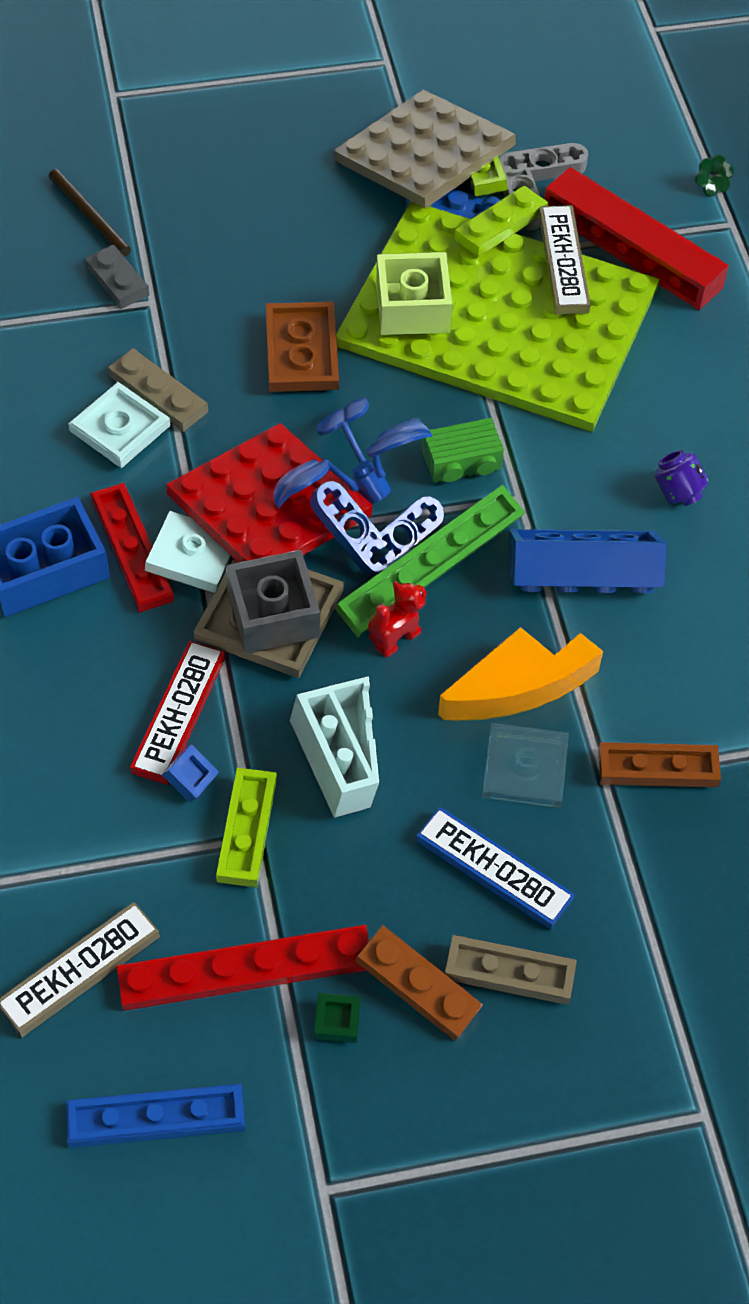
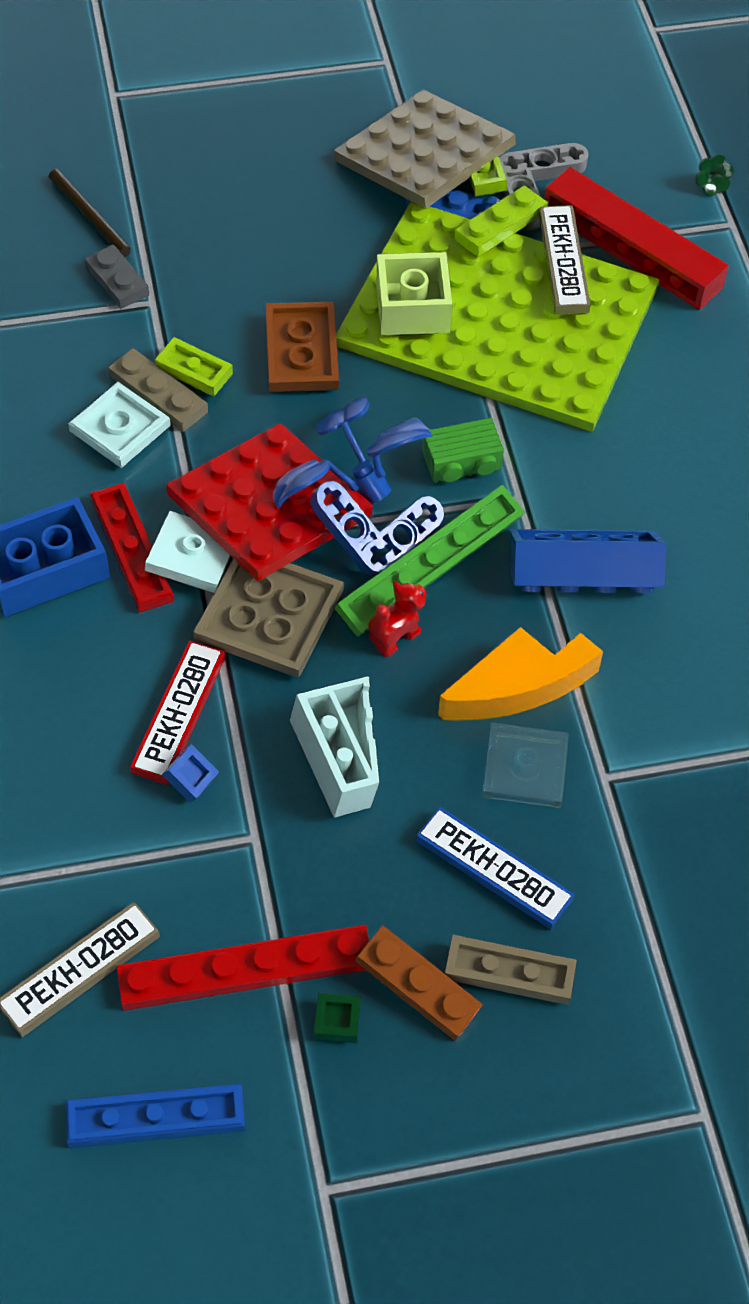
lime plate [216,767,277,888] -> none
flat silver brick [226,550,320,653] -> none
dark orange plate [598,742,721,787] -> none
dark purple head [654,449,709,506] -> none
none -> lime plate [155,337,233,397]

